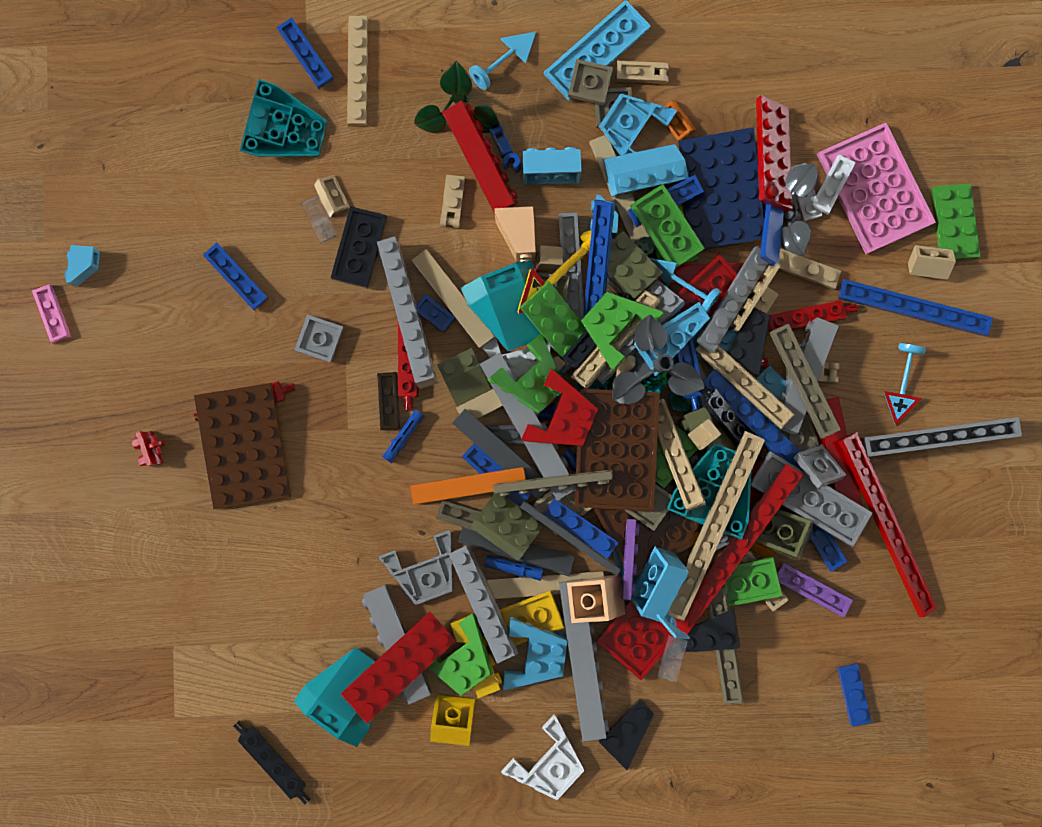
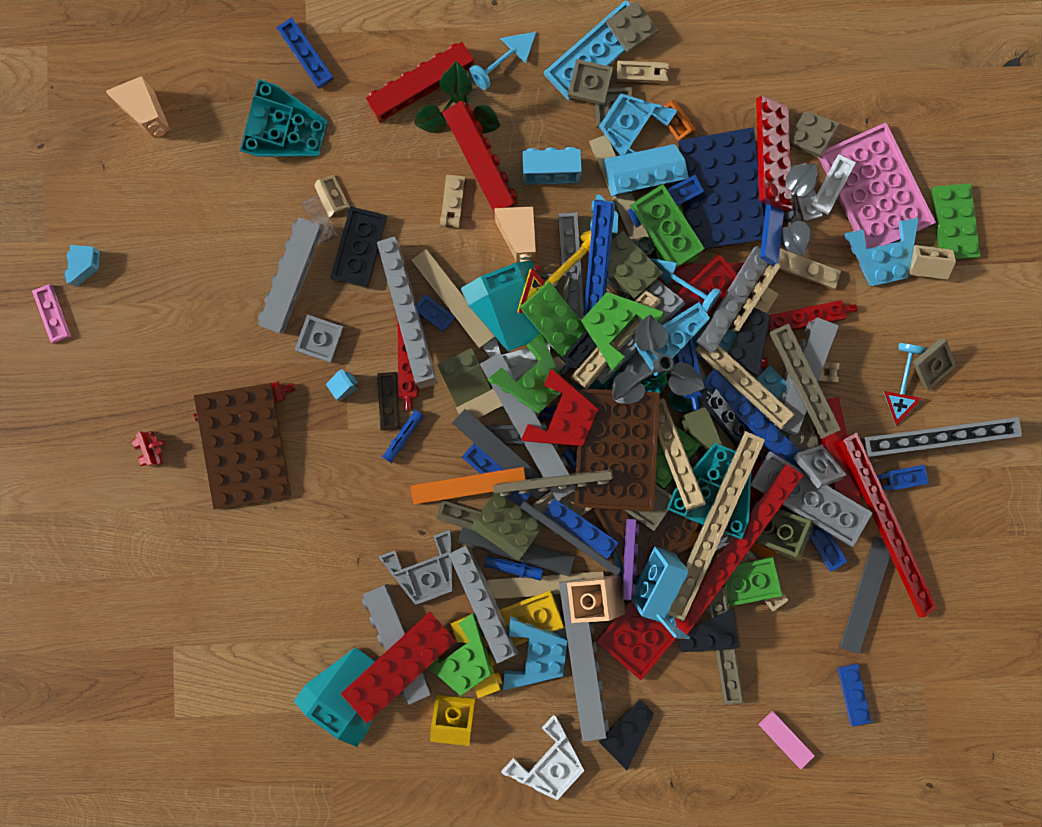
blue plate [203,243,269,311] -> none
black plate [233,720,311,805] -> none
tan plate [347,16,368,126] -> none
blue piece [489,124,521,174] -> none
tan panel [537,245,563,272] -> none
tan arm [616,355,636,376] -> none
clear slope [658,635,688,683] -> none
tan panel [688,419,721,450] -> none
medium lavender plate [777,563,853,617] -> none
blue plate [838,279,993,337] -> none
none -> light nougat slope [106,76,170,137]
none -> light grey brick [258,217,324,334]
none -> medium azure slope [326,369,358,402]
none -> red brick [366,42,474,123]
none -> dark tan plate [606,1,658,53]
none -> bright pink tile [758,711,814,770]
none -> dark tan plate [790,111,839,158]
none -> dark grey tile [839,536,890,654]
none -> medium azure wing [844,218,918,286]
none -> blue hinge [877,465,929,491]
none -> dark tan plate [913,338,956,390]

